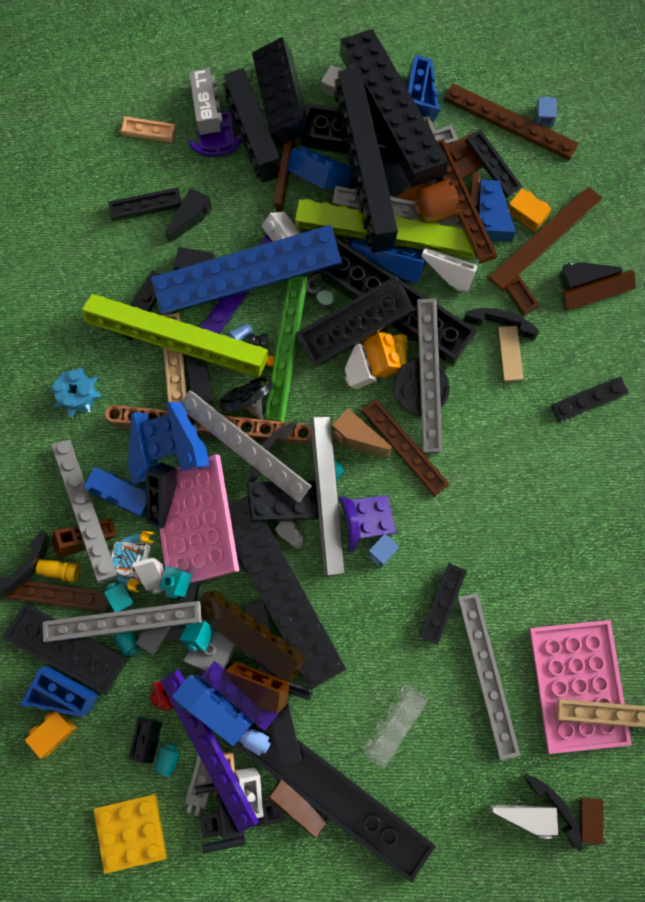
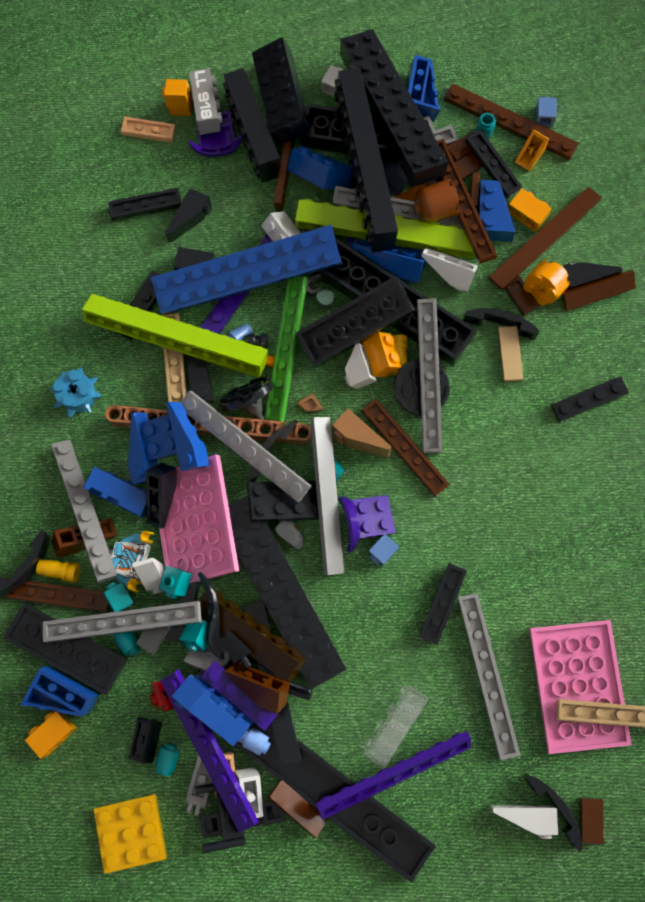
none -> light orange brick [162,79,193,116]
none -> black piece [198,572,252,669]
none -> medium nougat tile [297,393,323,413]
none -> dark purple plate [316,731,471,820]
none -> teal brick [476,113,496,139]
none -> light orange slope [515,130,549,171]
none -> light orange brick [523,260,569,306]

